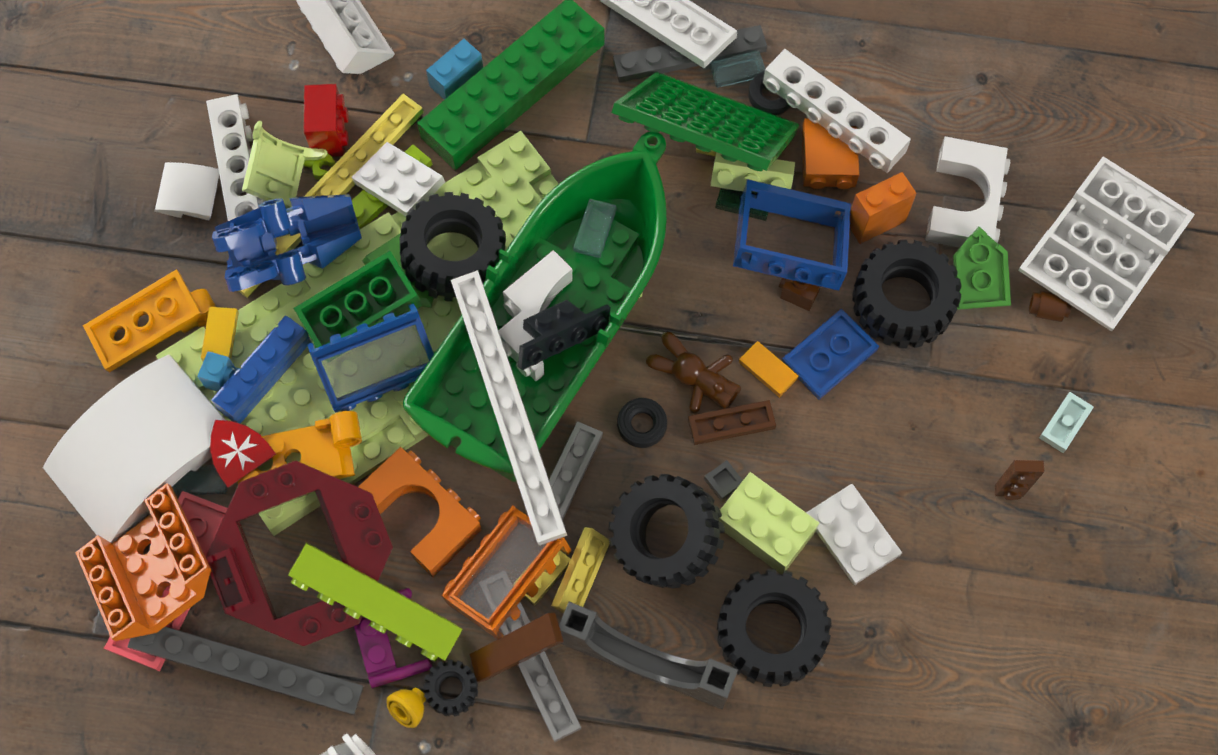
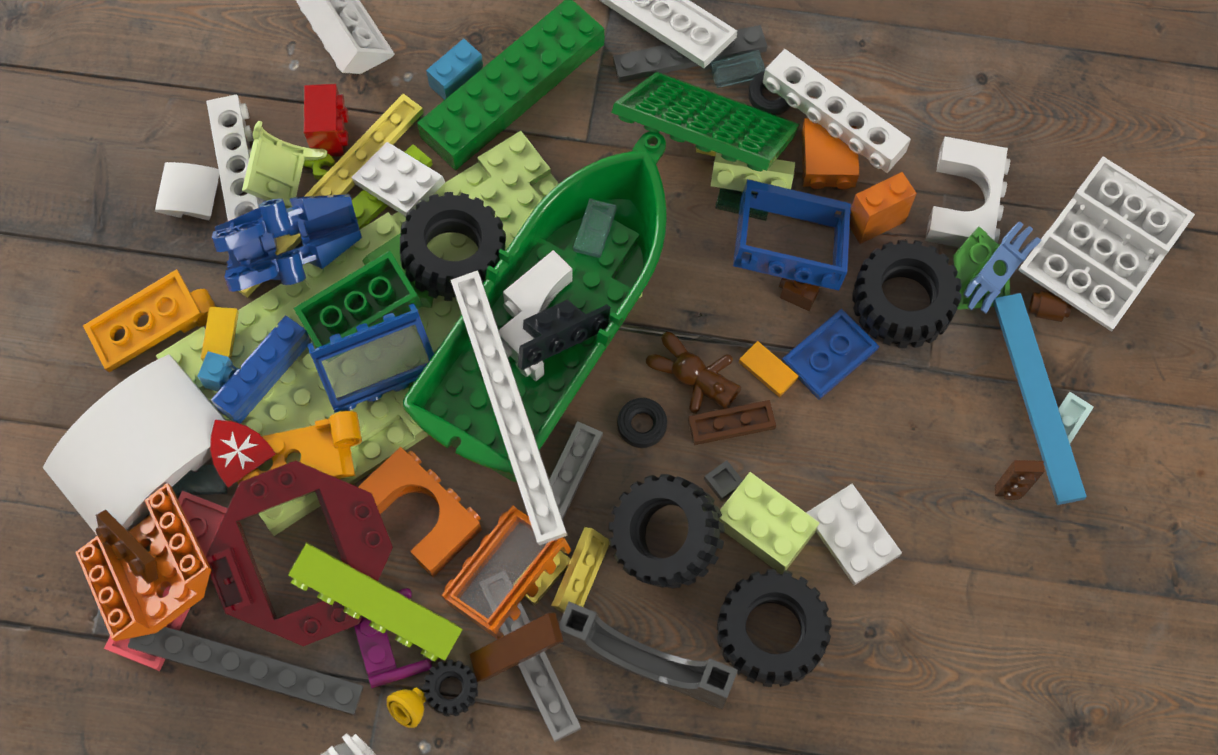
none -> reddish brown plate [95,509,158,584]
none -> medium blue piece [964,222,1041,314]
none -> dark azure tile [993,293,1087,505]

